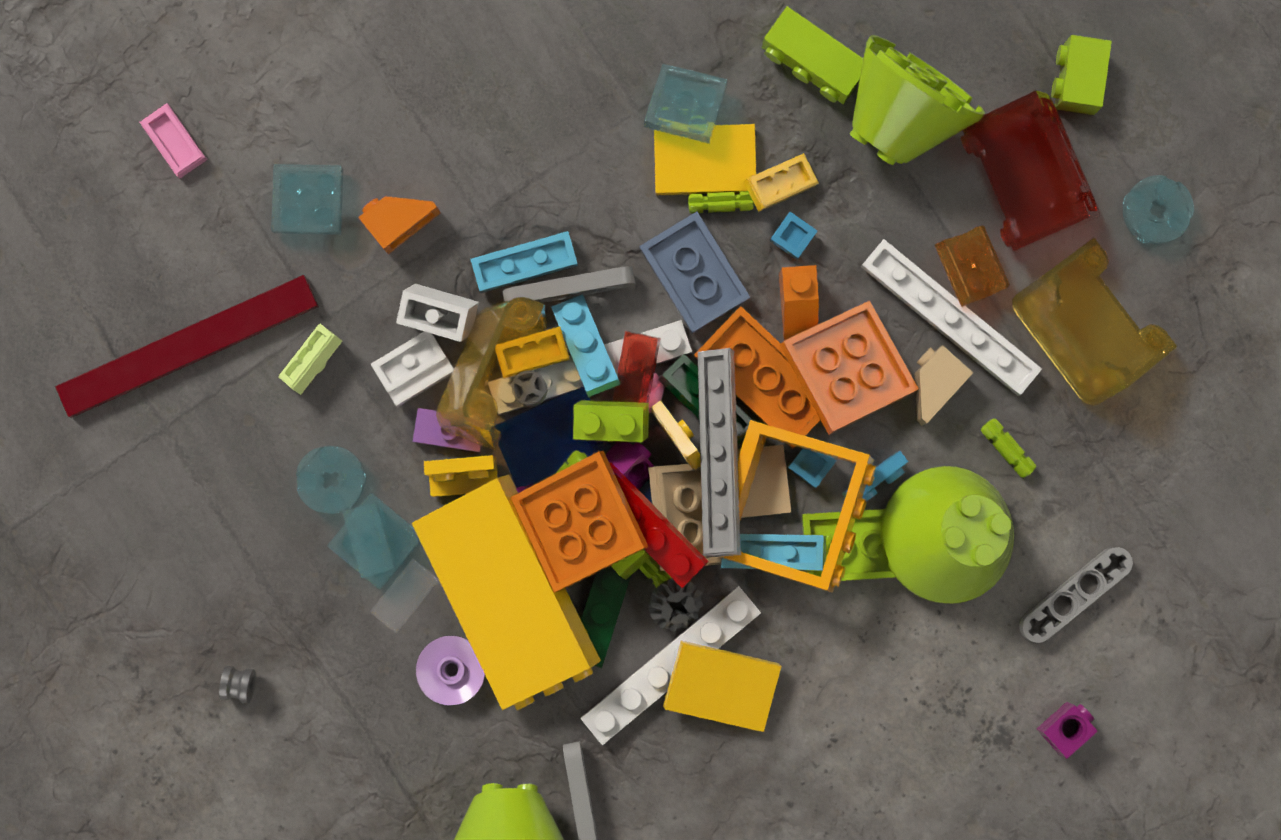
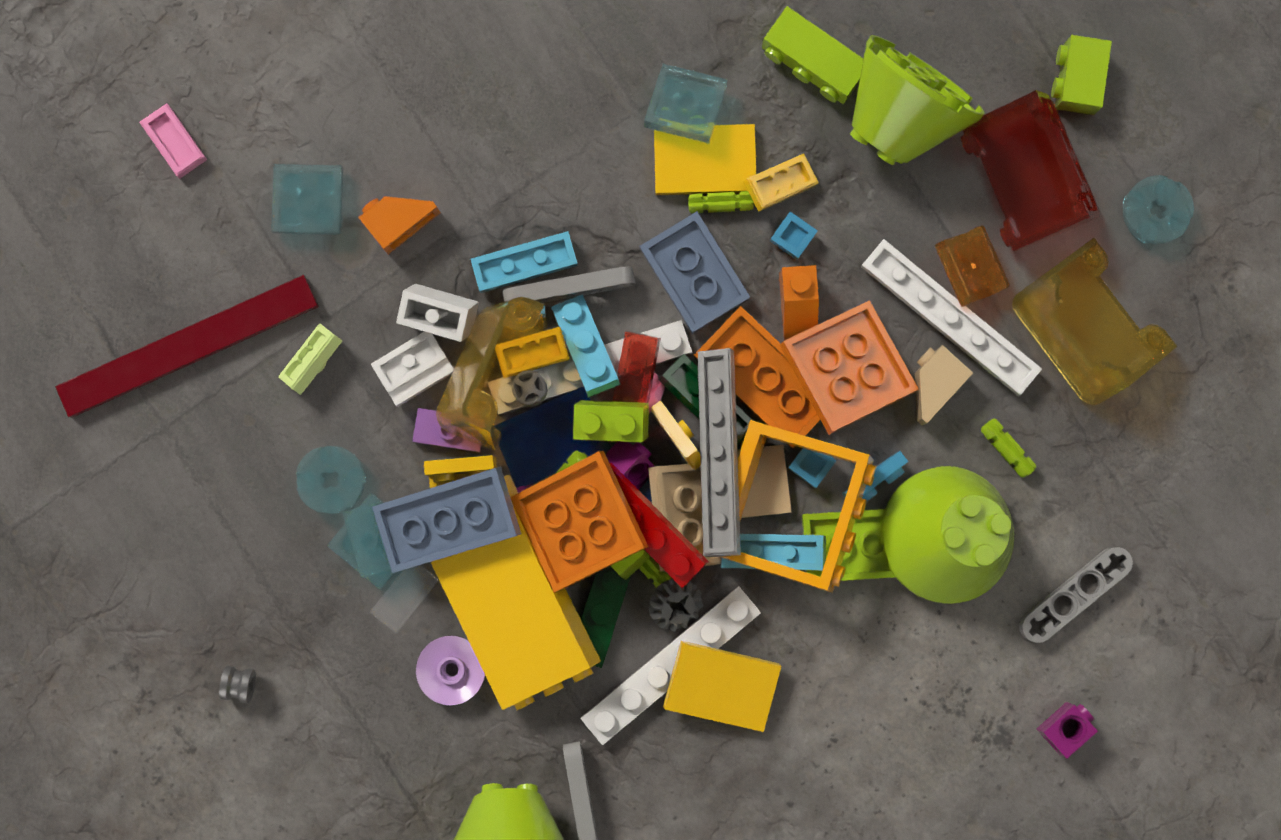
none -> sand blue plate [372,467,521,573]

